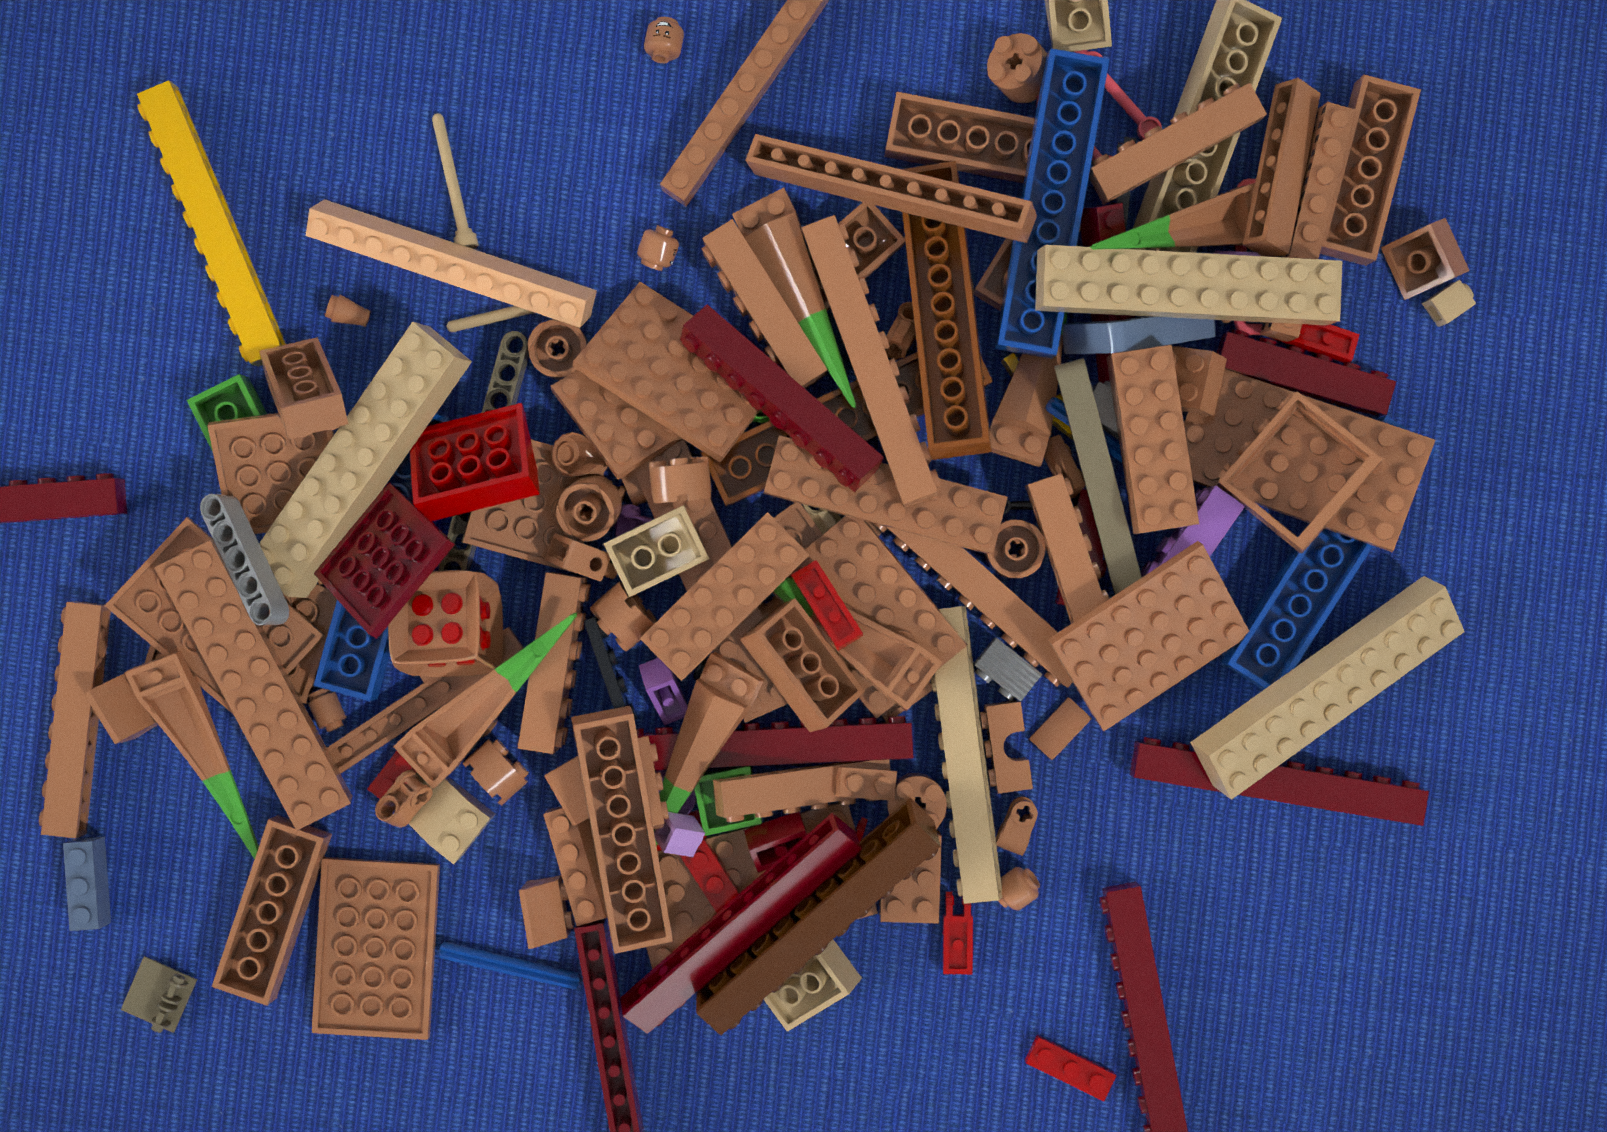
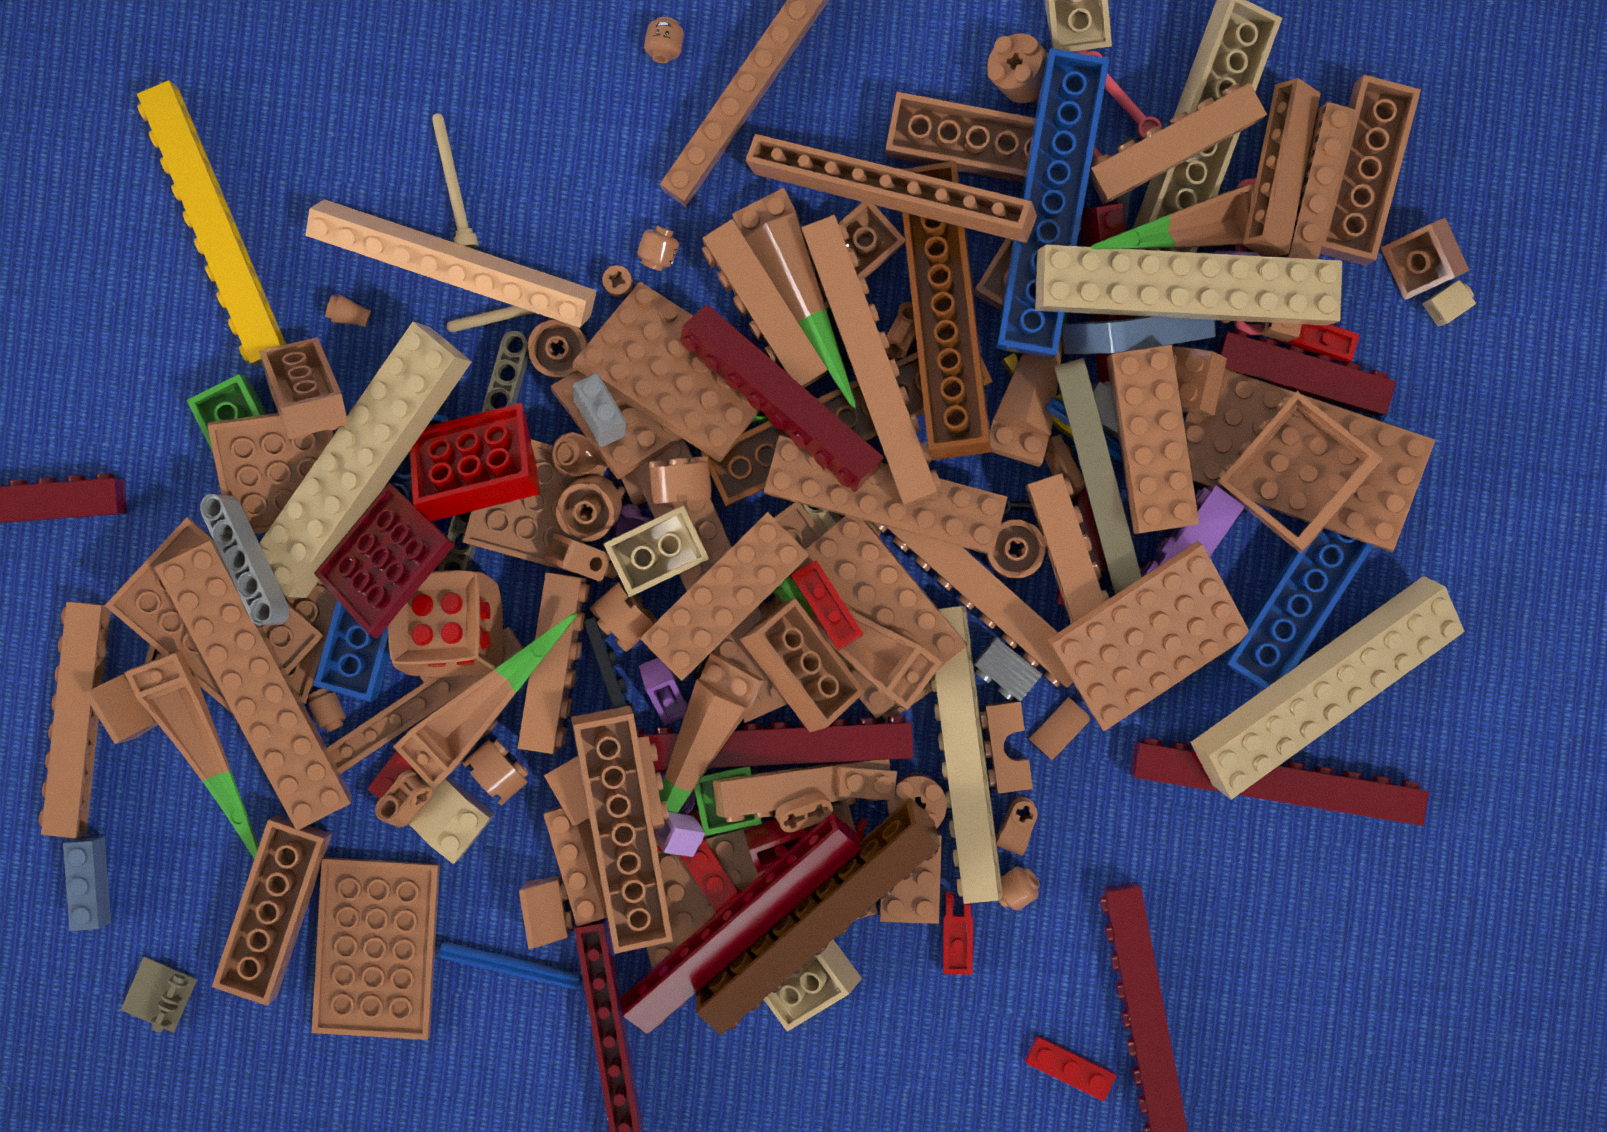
none -> light grey brick [573,373,626,447]
none -> nougat wheel [602,265,633,298]
none -> nougat beam [775,792,833,832]

